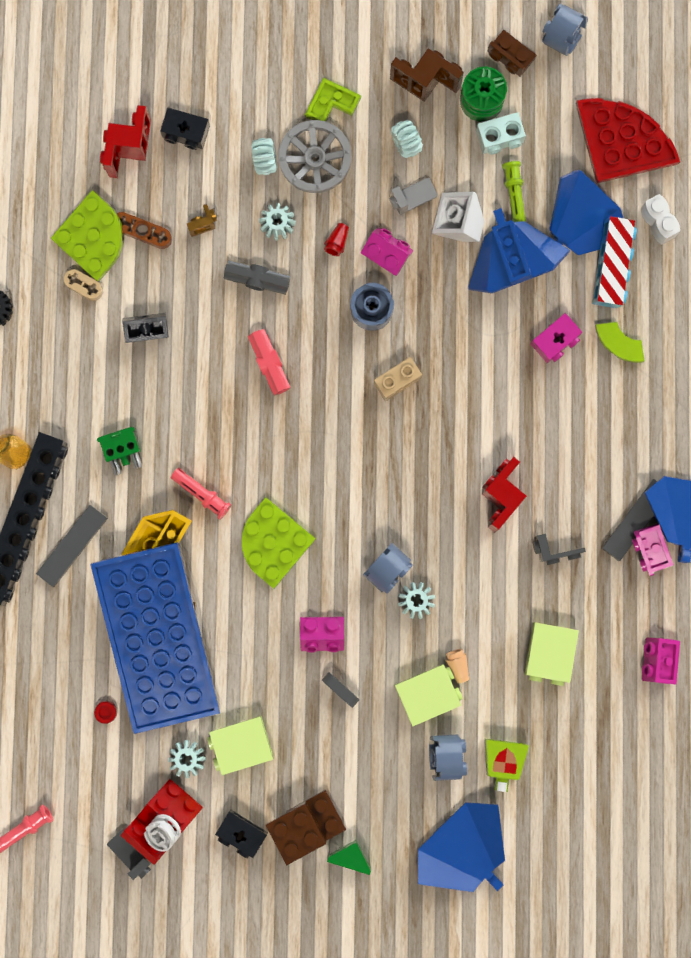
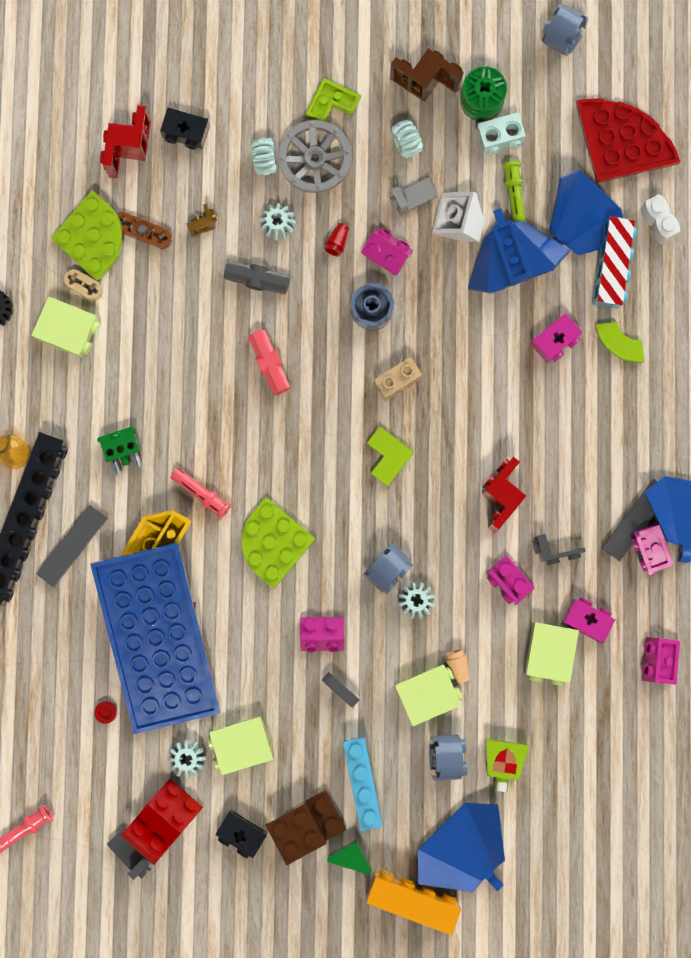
black brick [122,313,169,343] -> none
white wheel [144,814,181,852] -> none
reddish brown bracket [487,30,537,77] -> none
none -> yellowish green brick [31,296,100,359]
none -> medium azure brick [343,736,383,831]
none -> light orange brick [366,869,461,936]
none -> lime tile [367,426,414,487]
none -> dark pink bracket [486,555,535,605]
none -> dark pink brick [561,597,616,643]

